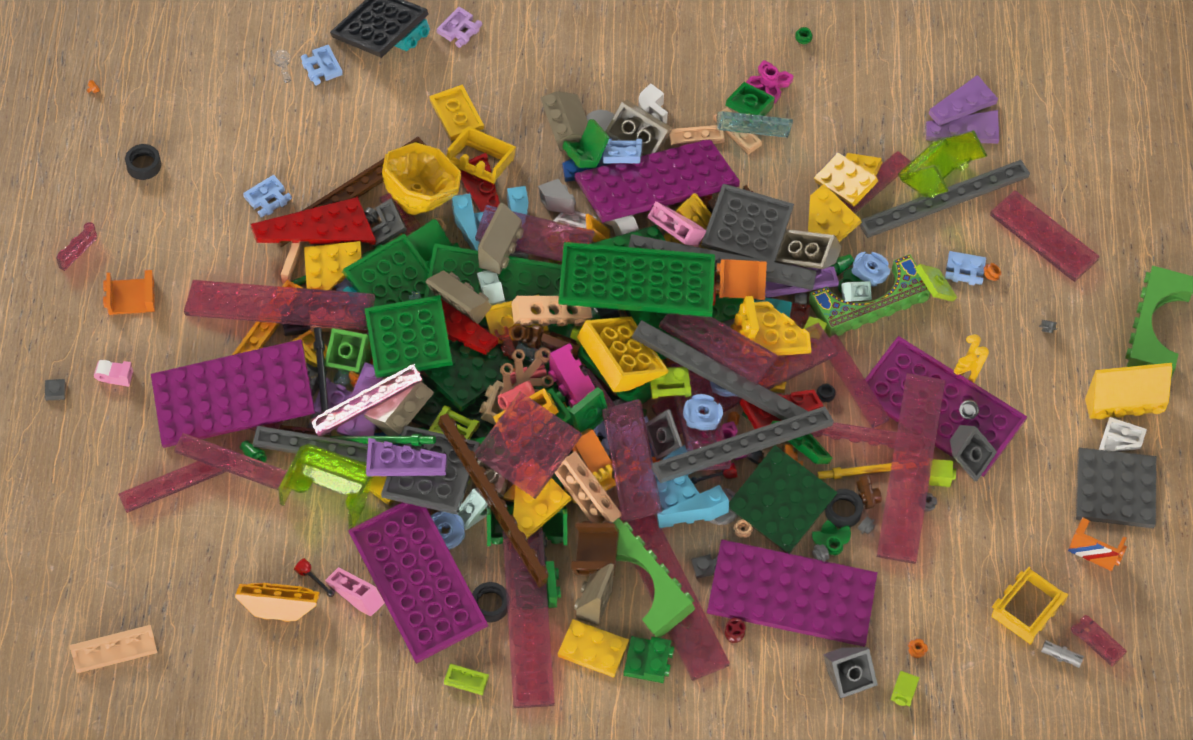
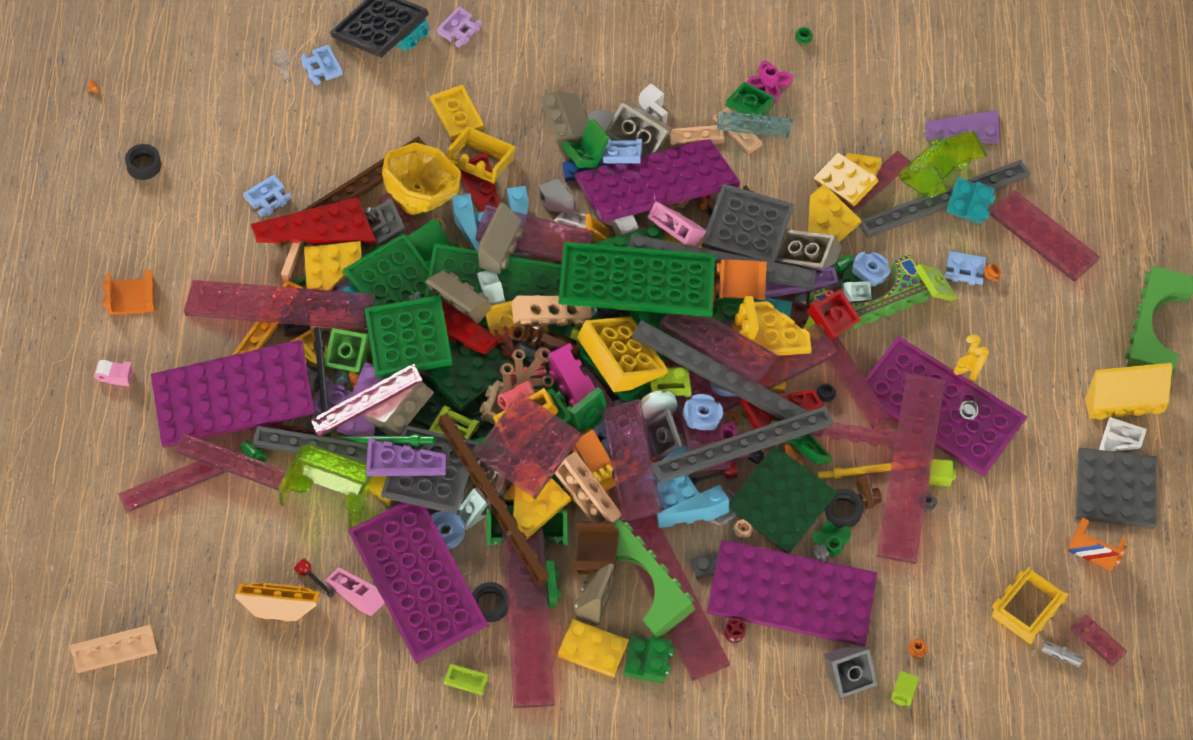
dark grey plate [45,379,66,401] -> none
clear pink plate [56,222,97,271] -> none
yellow plate [676,193,712,230] -> none
dark grey plate [858,516,876,534] -> none
medium lavender wing [929,75,998,126] -> none
dark grey slope [950,425,997,482] -> none
dark grey plate [1039,320,1058,333] -> none
none -> light aqua tile [638,391,678,421]
none -> red plate [807,289,861,340]
none -> teal plate [945,177,996,225]

